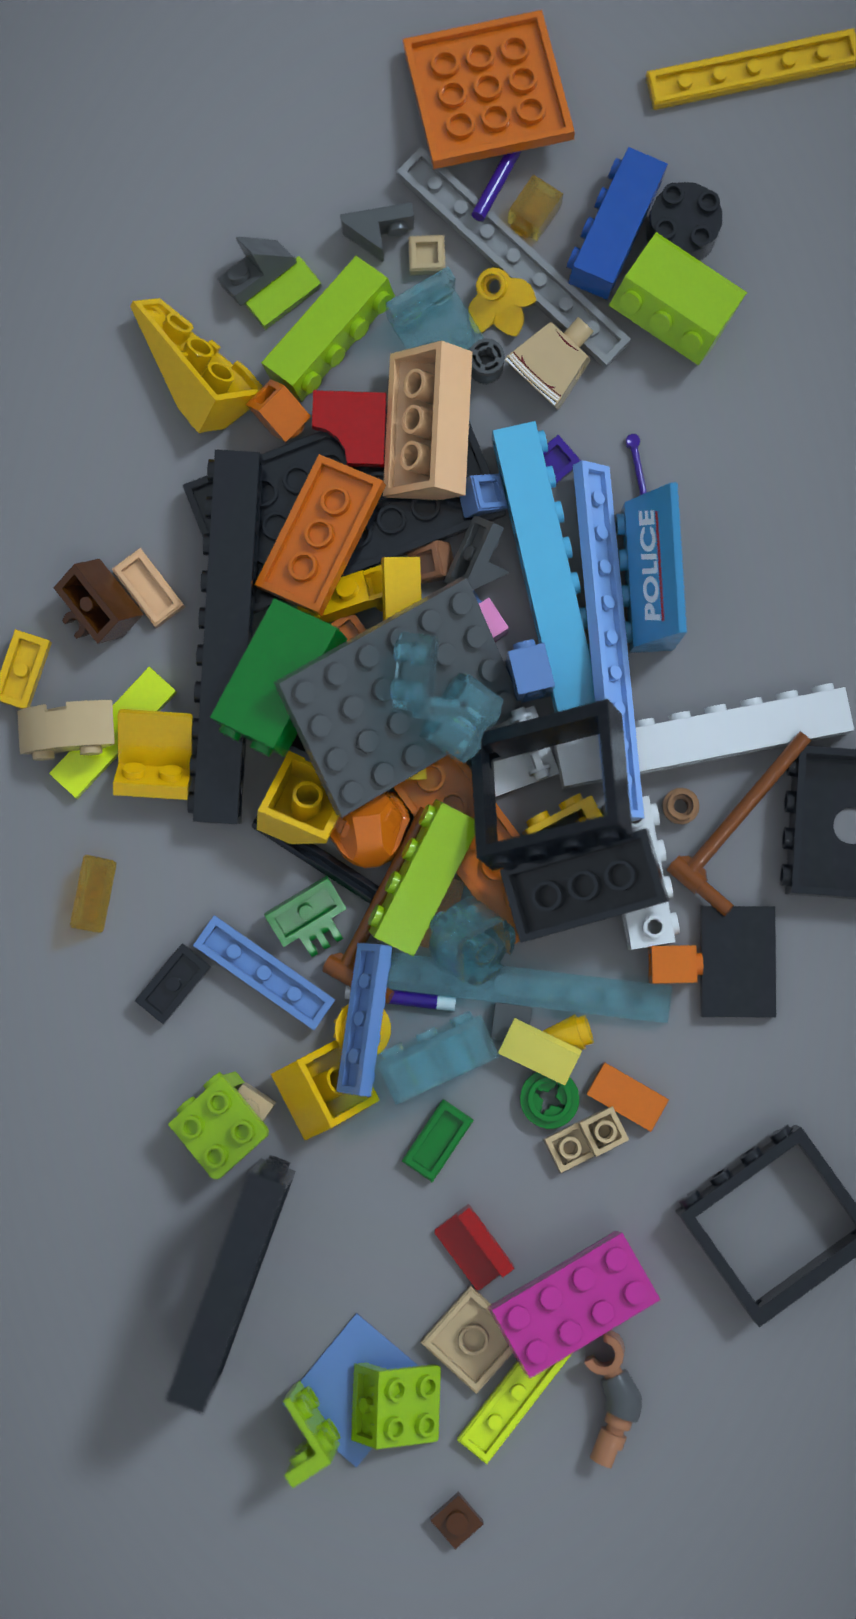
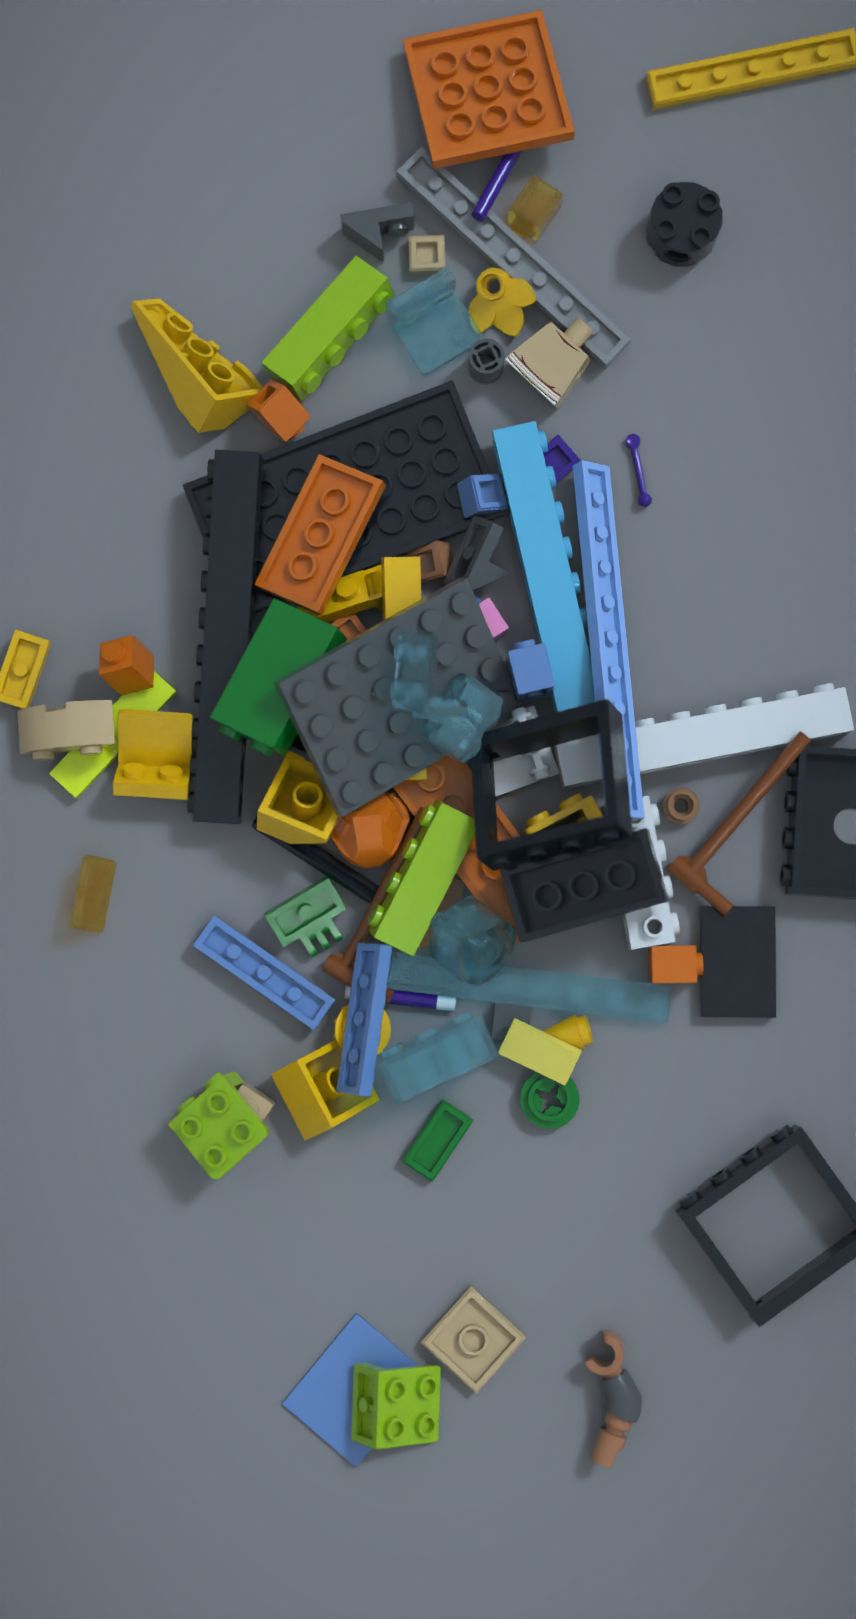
reddish brown brick [53,559,144,644] -> none
light nougat tile [111,548,185,629] -> none
black plate [135,943,212,1025] -> none
black panel [165,1155,296,1414] -> none
dark grey slope [217,237,297,306] -> none
lime tile [244,256,322,330] -> none
lime bracket [283,1380,340,1489] -> none
red tile [312,390,386,467] -> none
light nougat slope [383,340,473,500] -> none
reddish brown plate [430,1492,484,1550] -> none
red panel [435,1204,515,1290] -> none
neon yellow tile [457,1354,572,1464] -> none
dark pink brick [487,1231,661,1378] -> none
tan slope [543,1106,629,1173] -> none
blue brick [566,147,668,300] -> none
orange tile [586,1062,669,1132] -> none
lime slope [608,232,747,366] -> none
dark azure slope [616,482,687,653] -> none
none -> orange brick [99,635,154,695]

